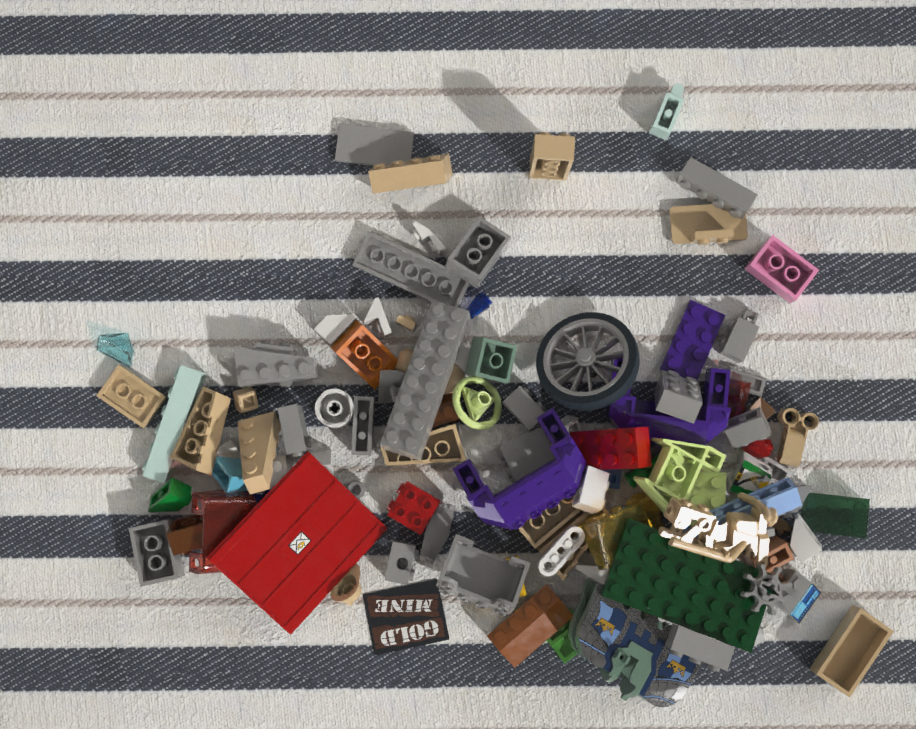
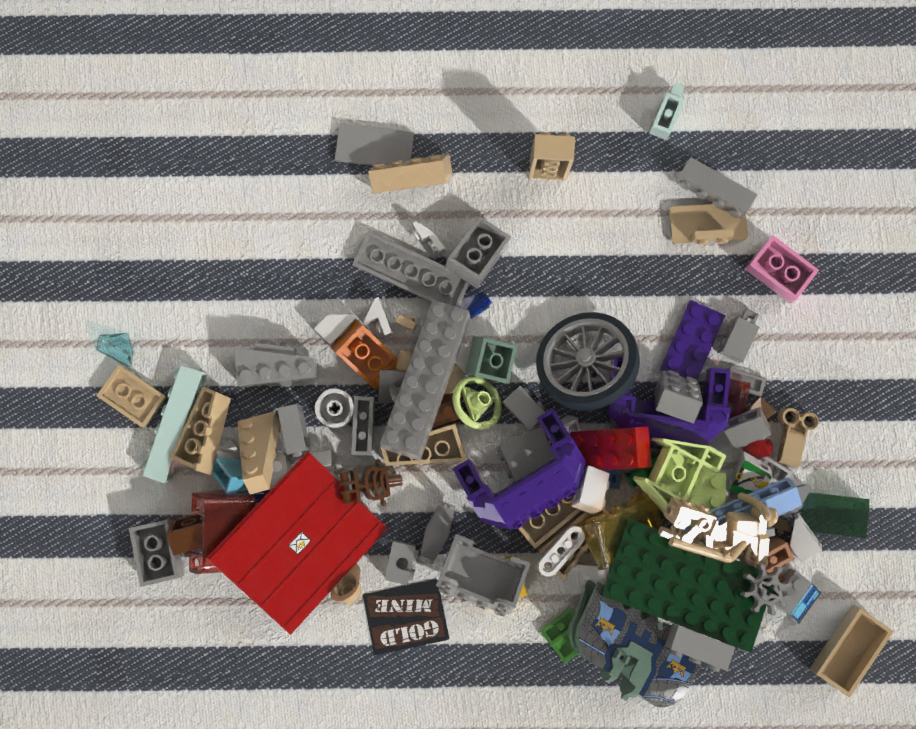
green slope [148,477,192,513] -> none
tan slope [233,387,259,413] -> none
red brick [386,481,441,535] -> none
dark orange slope [487,584,573,668] -> none
none -> reddish brown torso [339,459,403,506]

